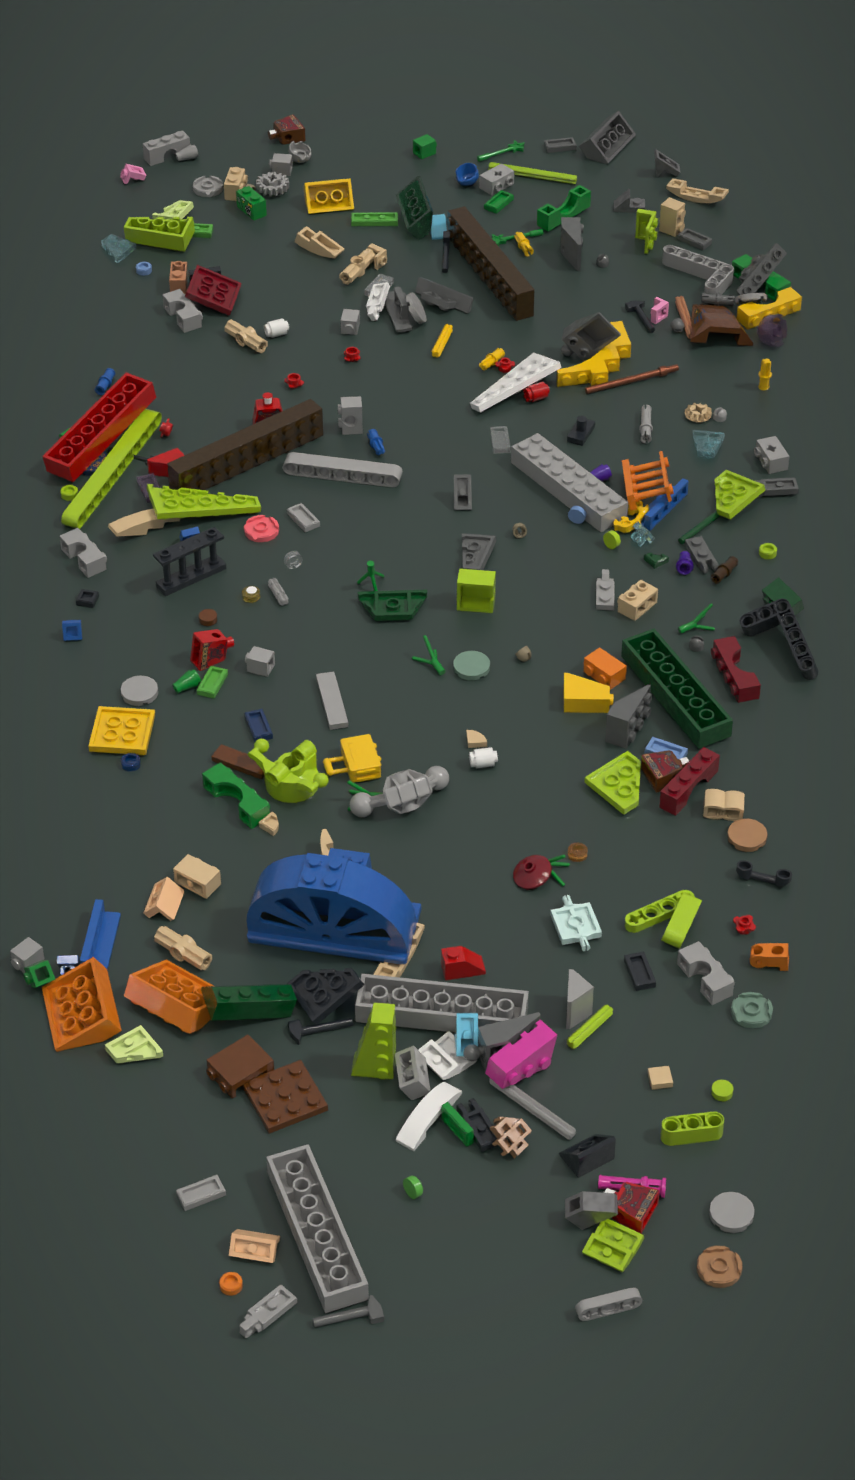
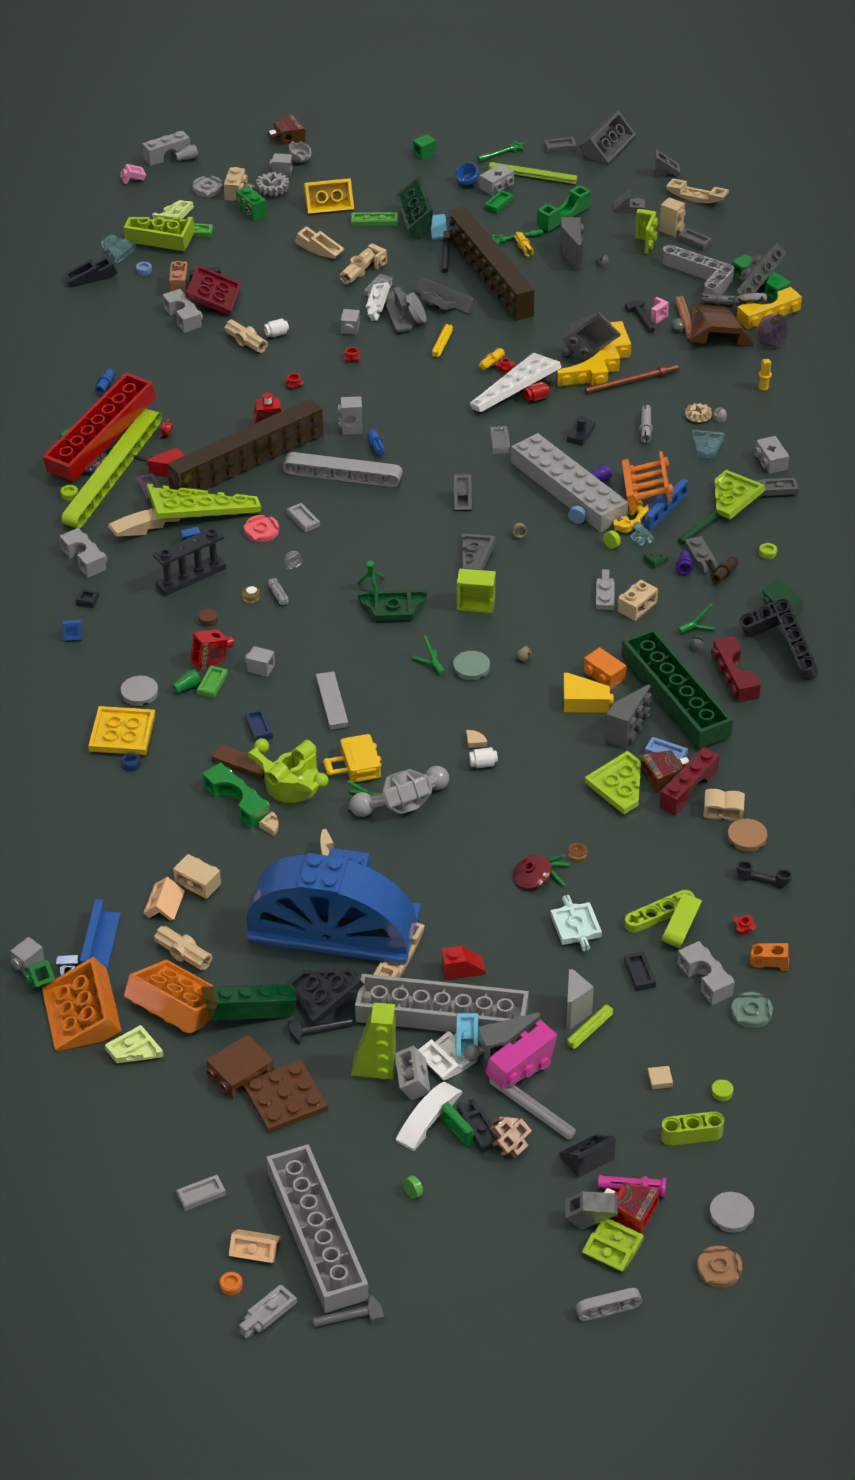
none -> black slope [64,256,118,285]

